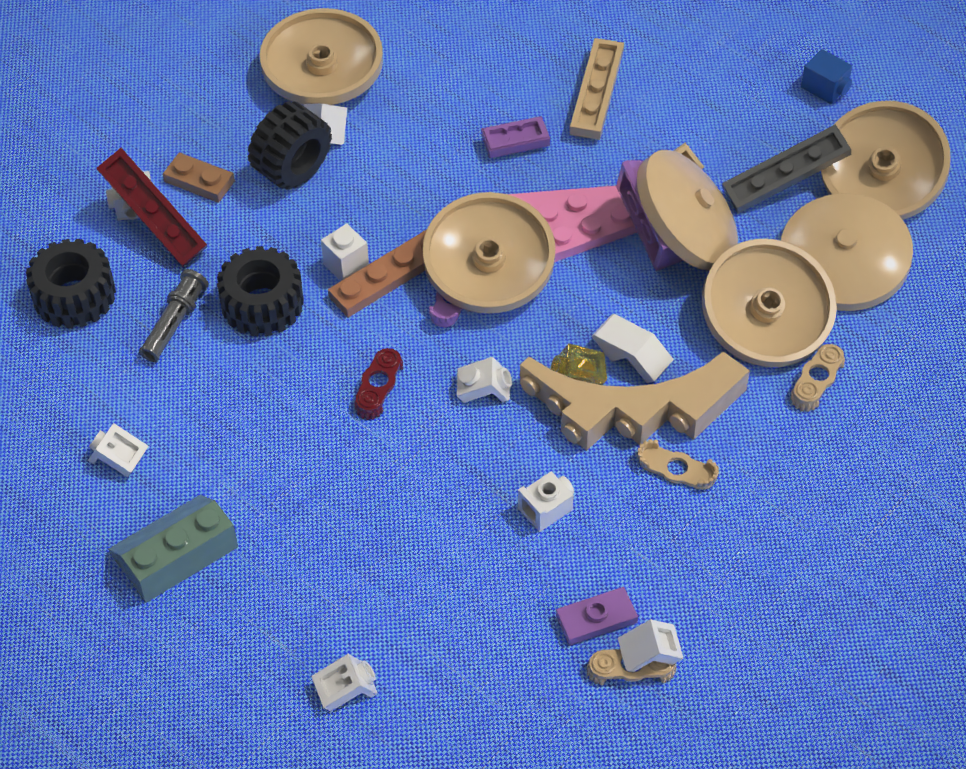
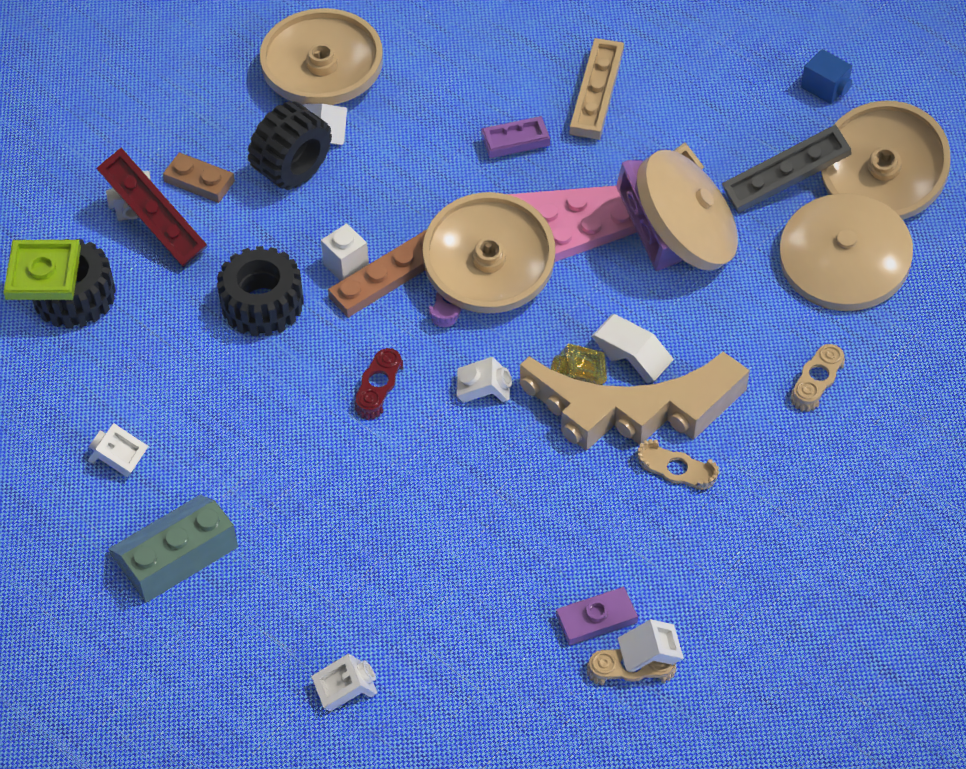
dark grey pin [139,269,209,362] -> none
white brick [518,471,574,532] -> none
tan dish [702,239,837,367] -> none
none -> lime tile [3,240,81,300]

